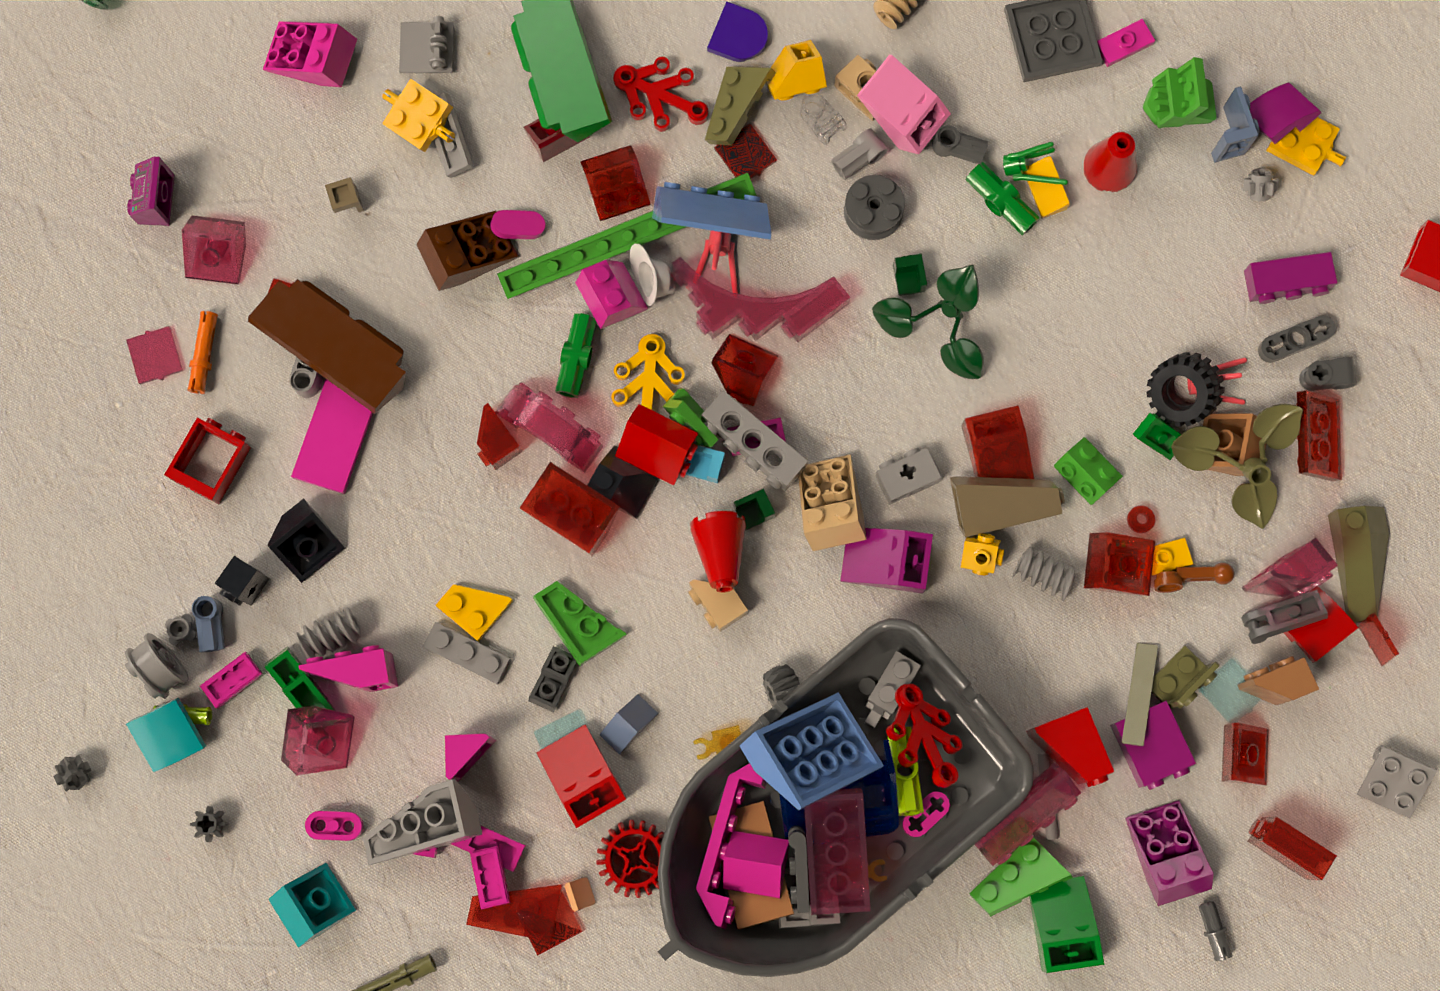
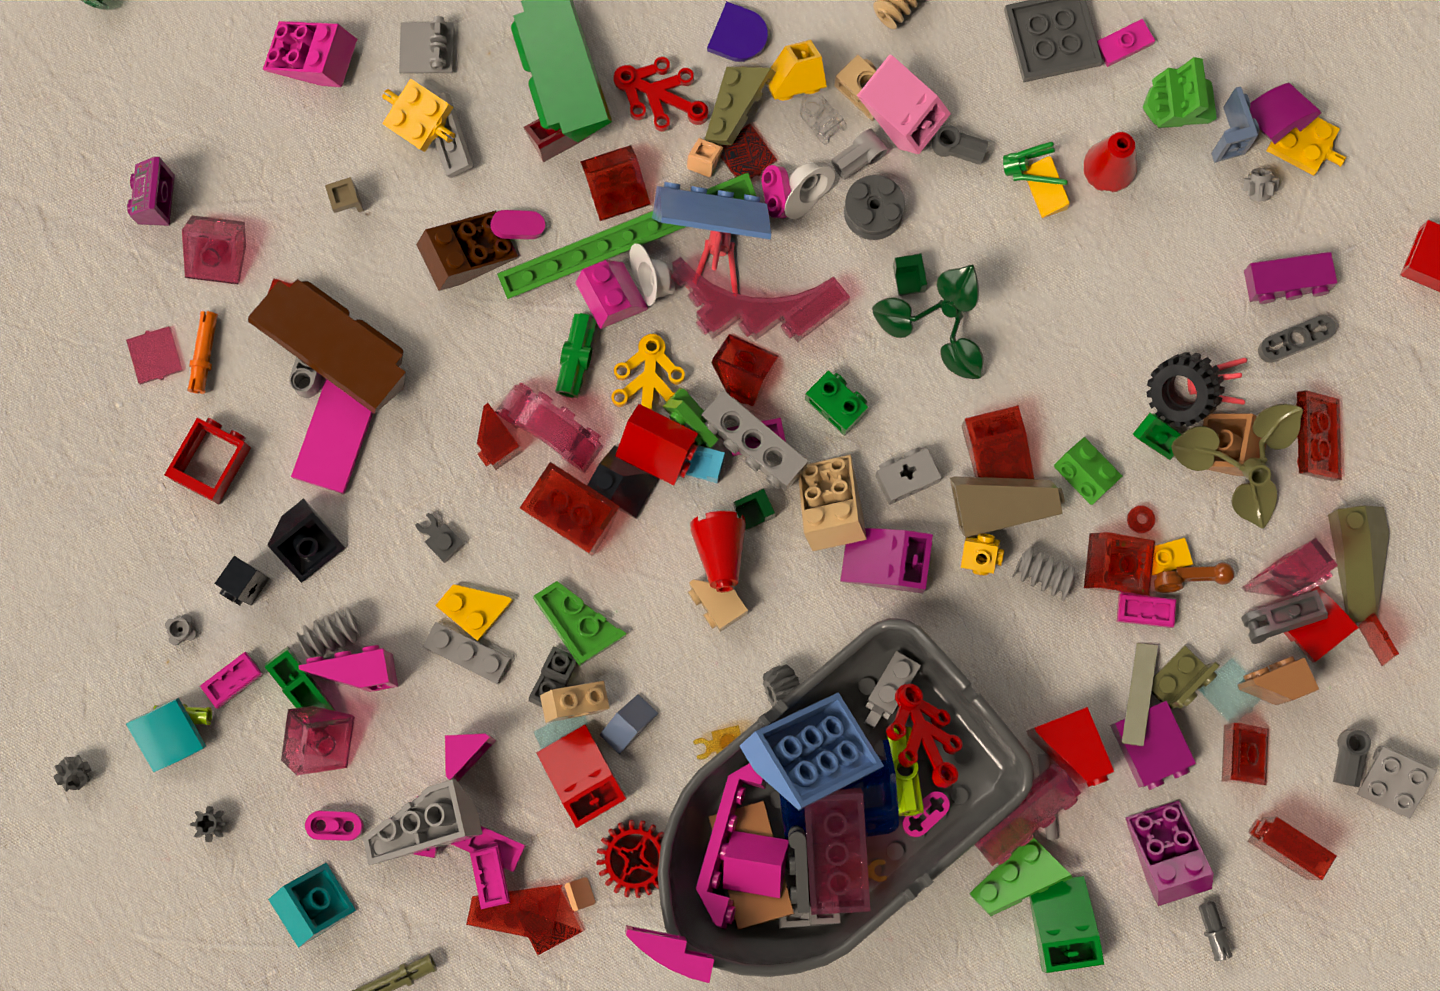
light grey wheel [125,633,188,698] -> none
sand blue piece [192,596,225,653] -> none
green piece [965,162,1040,236] -> none
dark grey piece [1299,357,1357,391] -> none
none -> dark grey plate [415,513,465,563]
none -> tan brick [540,681,610,723]
none -> dark pink slope [625,925,714,983]
none -> light nougat slope [687,138,723,177]
none -> dark pink plate [761,165,791,219]
none -> white piece [784,162,835,219]
none -> green brick [805,370,868,436]
none -> dark pink plate [1116,593,1176,628]
none -> dark grey piece [1333,730,1371,787]

